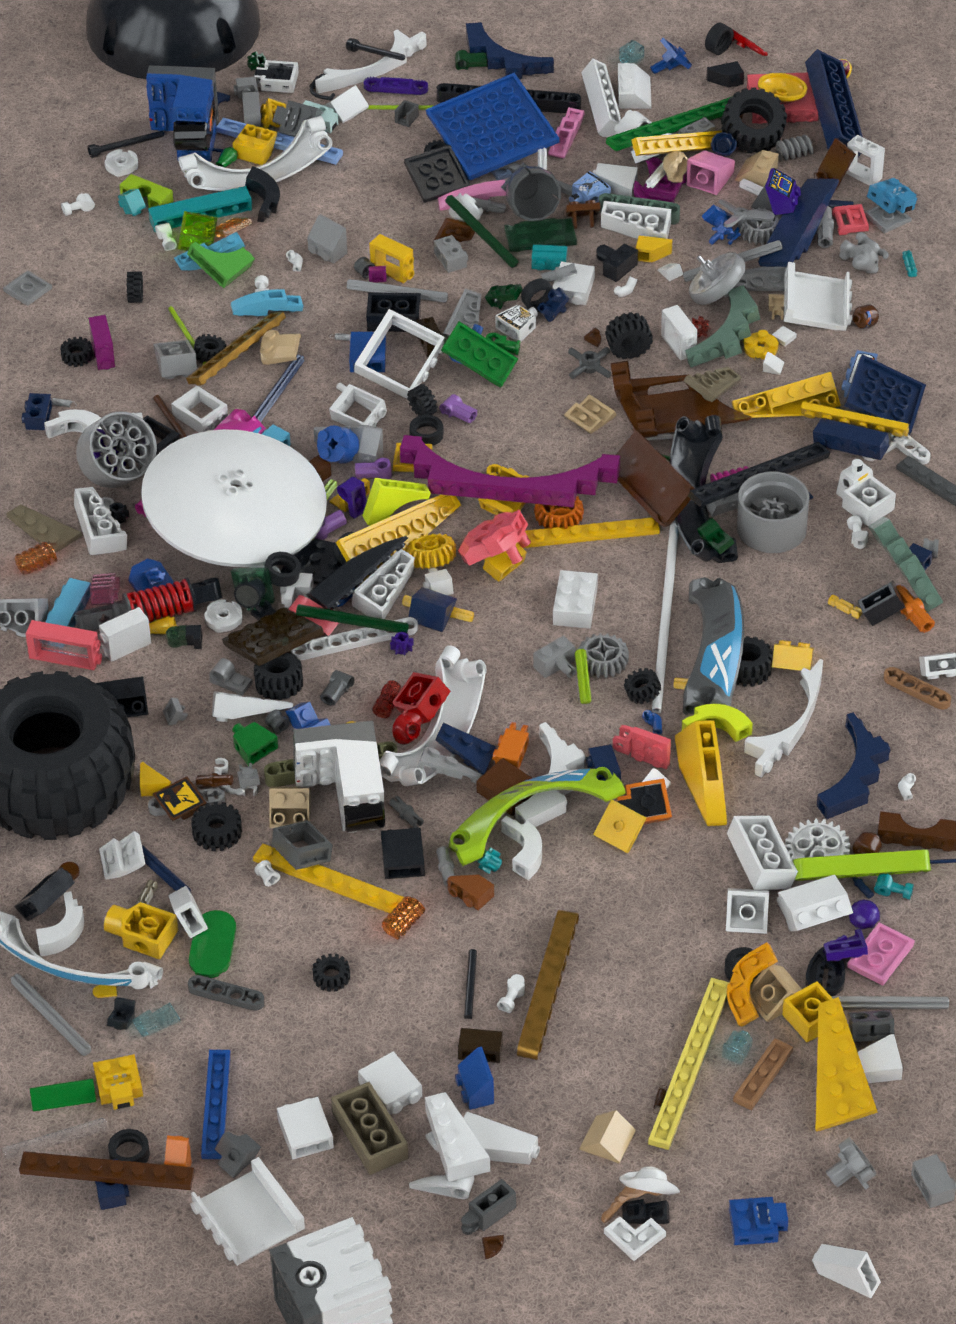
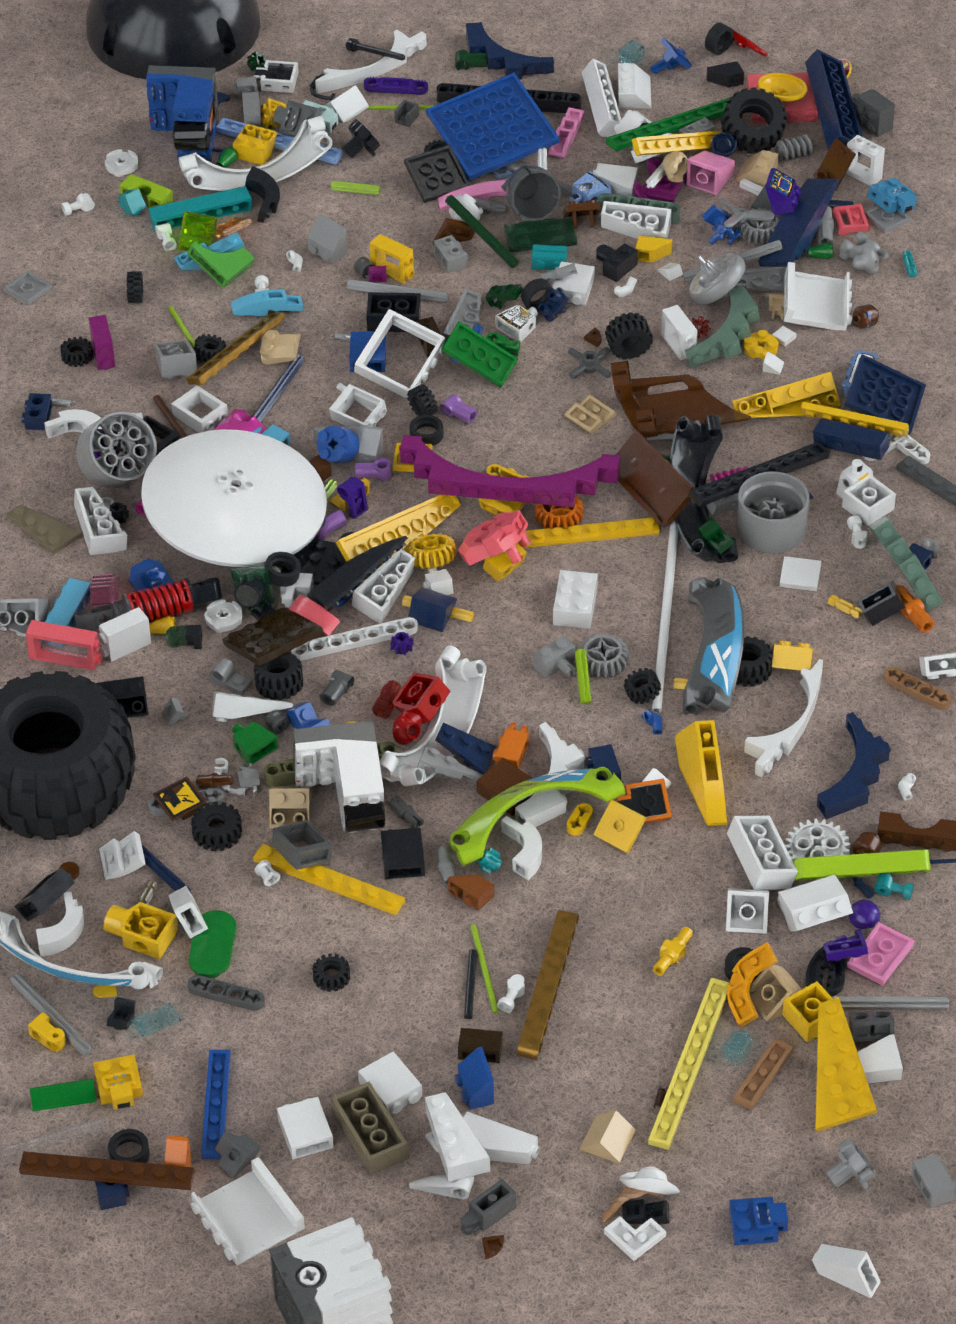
clear orange piece [15,541,57,575] -> none
black piece [87,131,165,158] -> none
yellow slope [140,762,171,797] -> none
dark green axle [296,604,409,633] -> none
neon yellow arch [362,478,431,526] -> none
clear orange piece [382,896,425,940] -> none
coral plate [612,725,671,770] -> none
neon yellow arch [682,704,753,742] -> none
dark tan wing [684,367,742,402] -> none
none -> yellow leg [28,1012,66,1051]
none -> lime axle [331,181,380,195]
none -> black piece [341,119,380,158]
none -> lime axle [470,924,499,1014]
none -> yellow beam [566,803,593,836]
none -> yellow pin [653,927,693,976]
none -> white tile [779,556,821,591]
none -> green cone [808,243,834,260]
none -> dark grey hinge [852,89,895,137]

